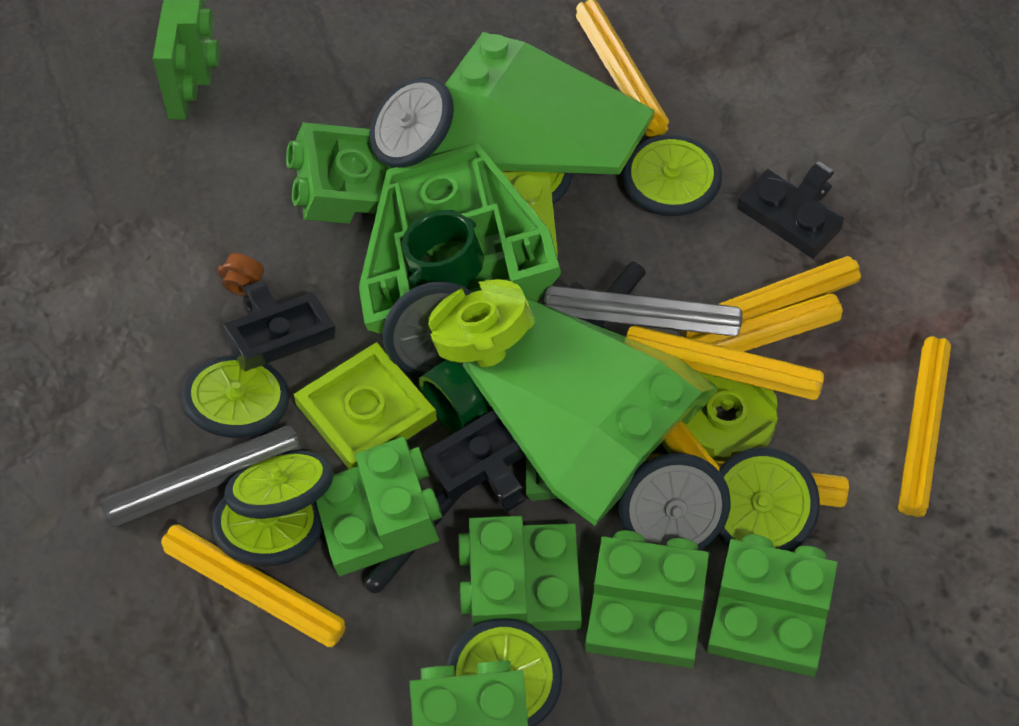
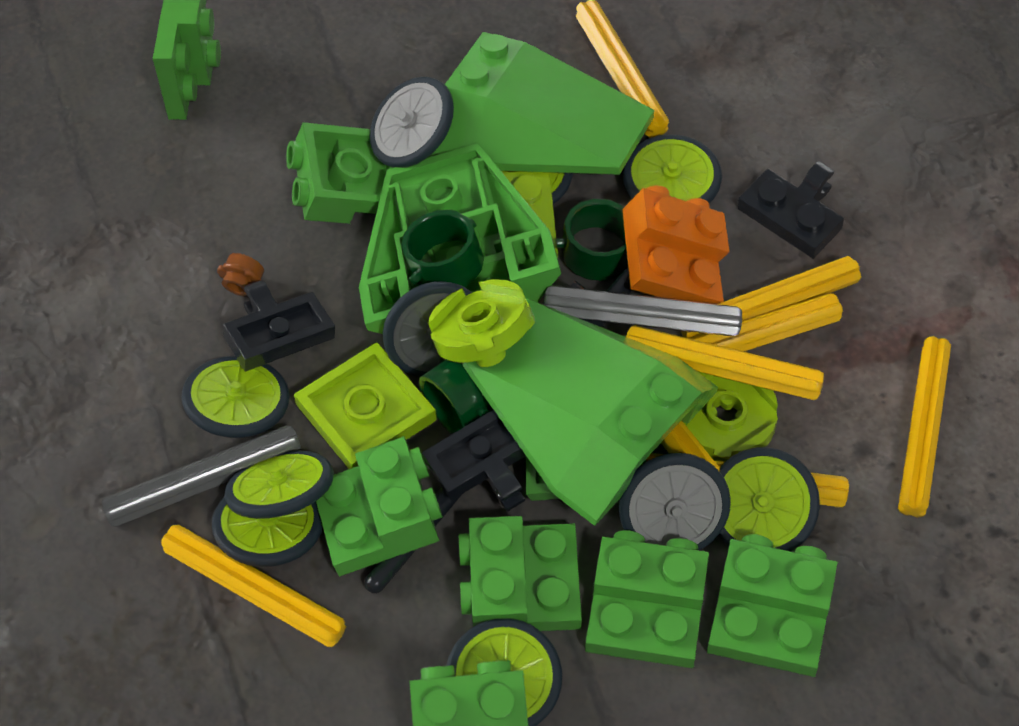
none -> dark green piece [555,199,628,281]
none -> orange plate [622,186,730,304]

